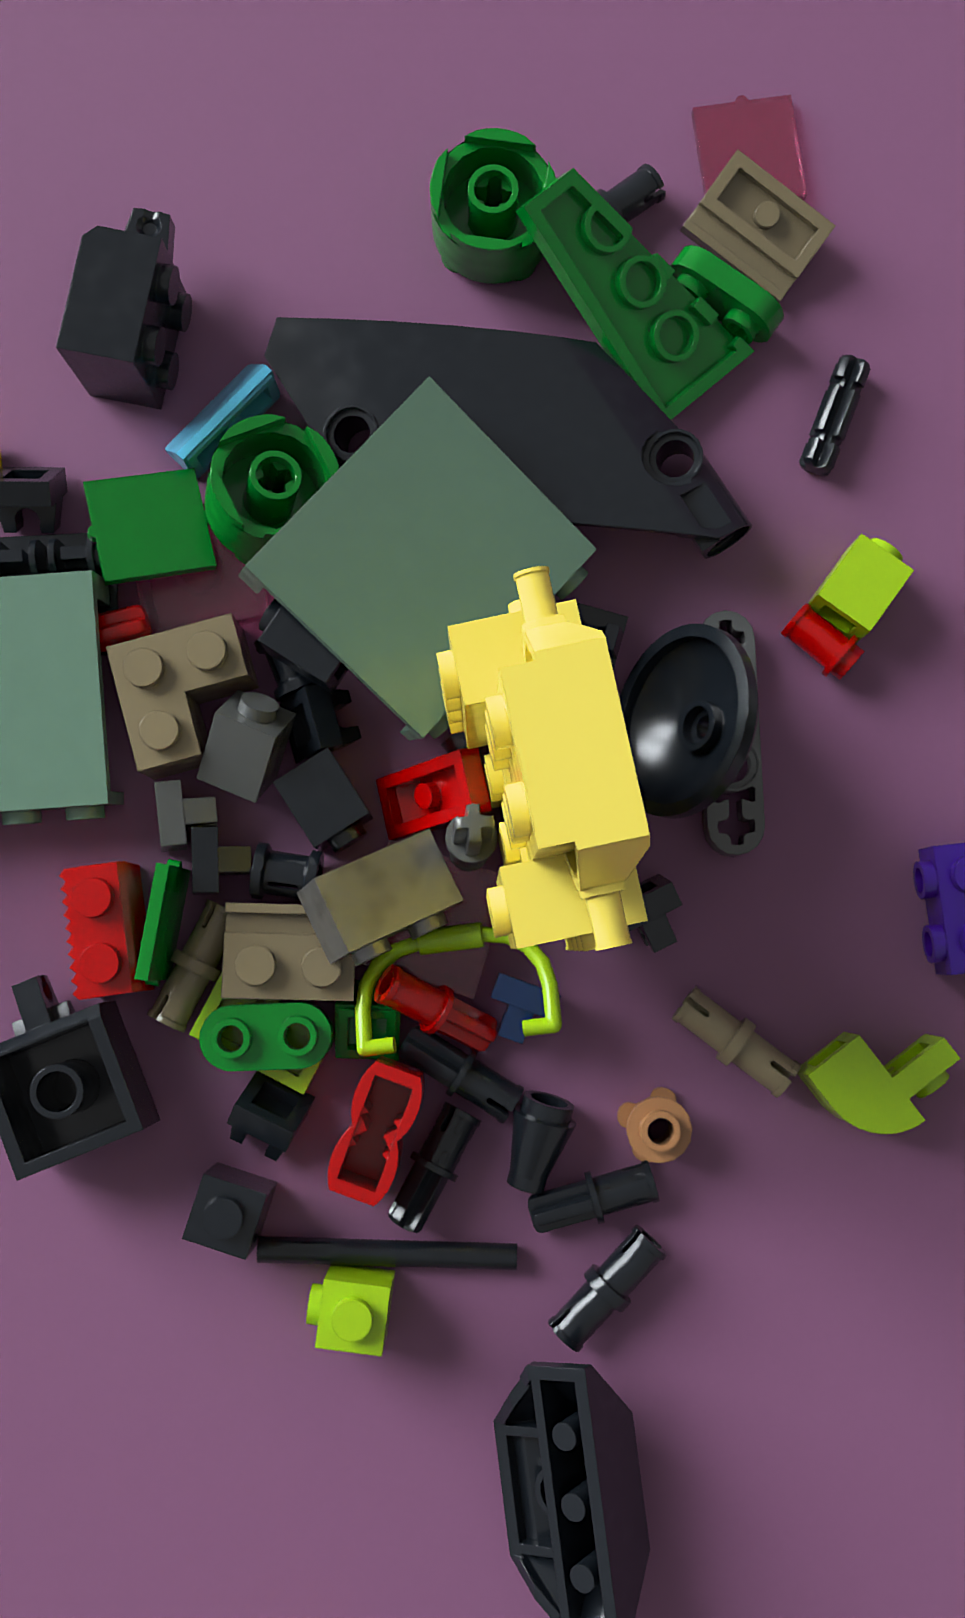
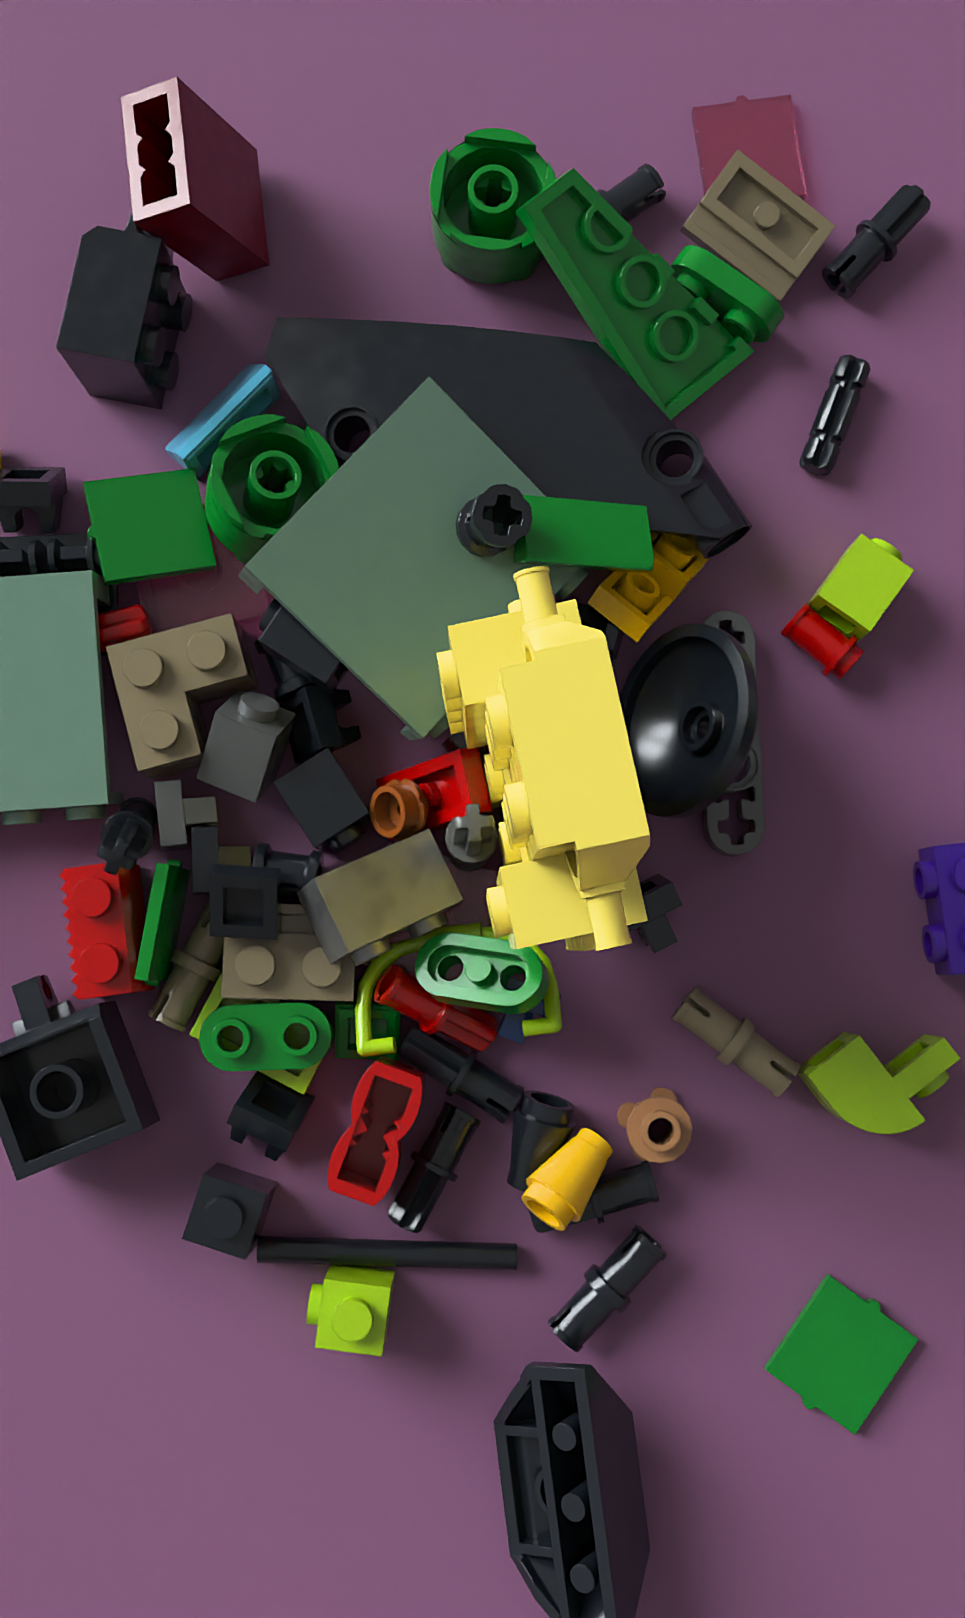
none -> black axle [96,797,158,875]
none -> dark red brick [121,77,269,282]
none -> black tile [209,864,281,940]
none -> dark orange plate [370,779,429,841]
none -> green plate [415,932,549,1014]
none -> black bush [456,484,532,557]
none -> green slope [514,495,654,573]
none -> yellow cone [521,1128,613,1231]
none -> yellow slope [587,532,709,642]
none -> green piece [764,1273,919,1435]
none -> black axle [821,185,931,299]

